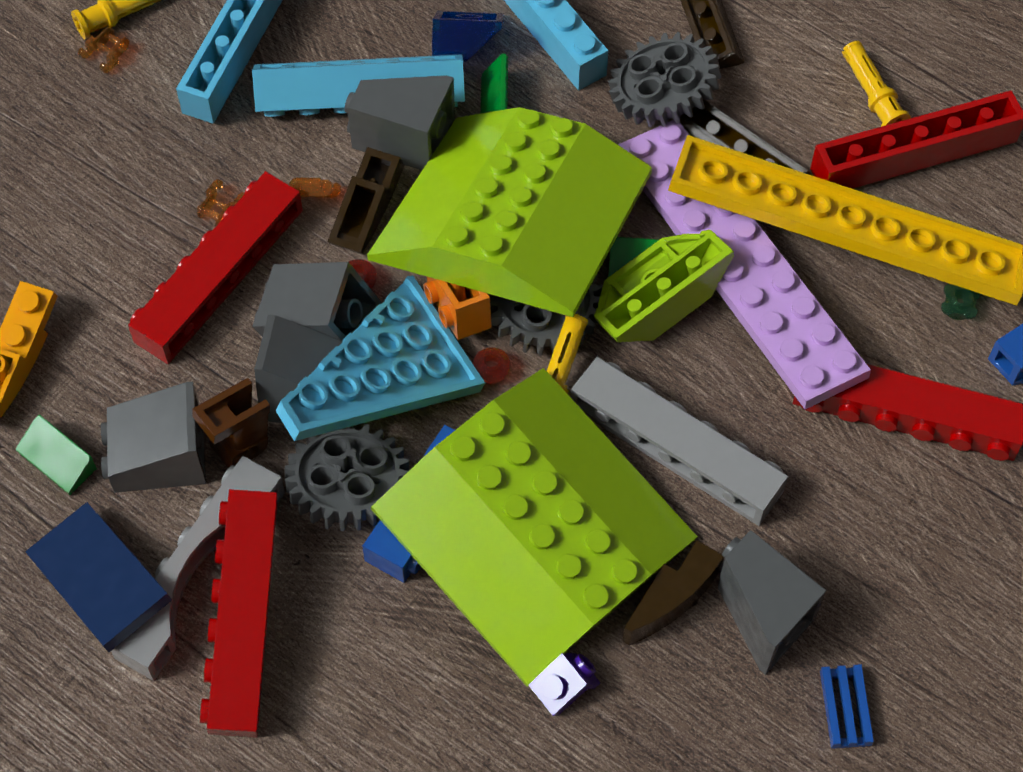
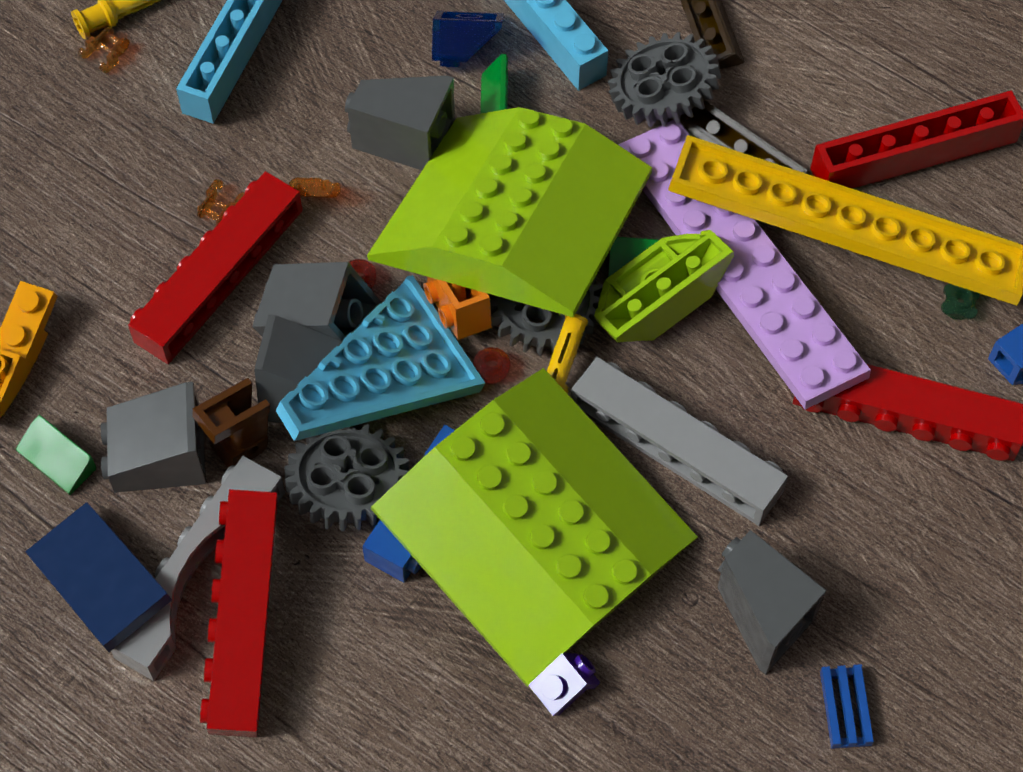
medium azure brick [252,54,465,117] -> none
dark brown slope [327,147,405,254] -> none
dark brown slope [623,541,724,646] -> none
yellow pin [842,41,911,127] -> none

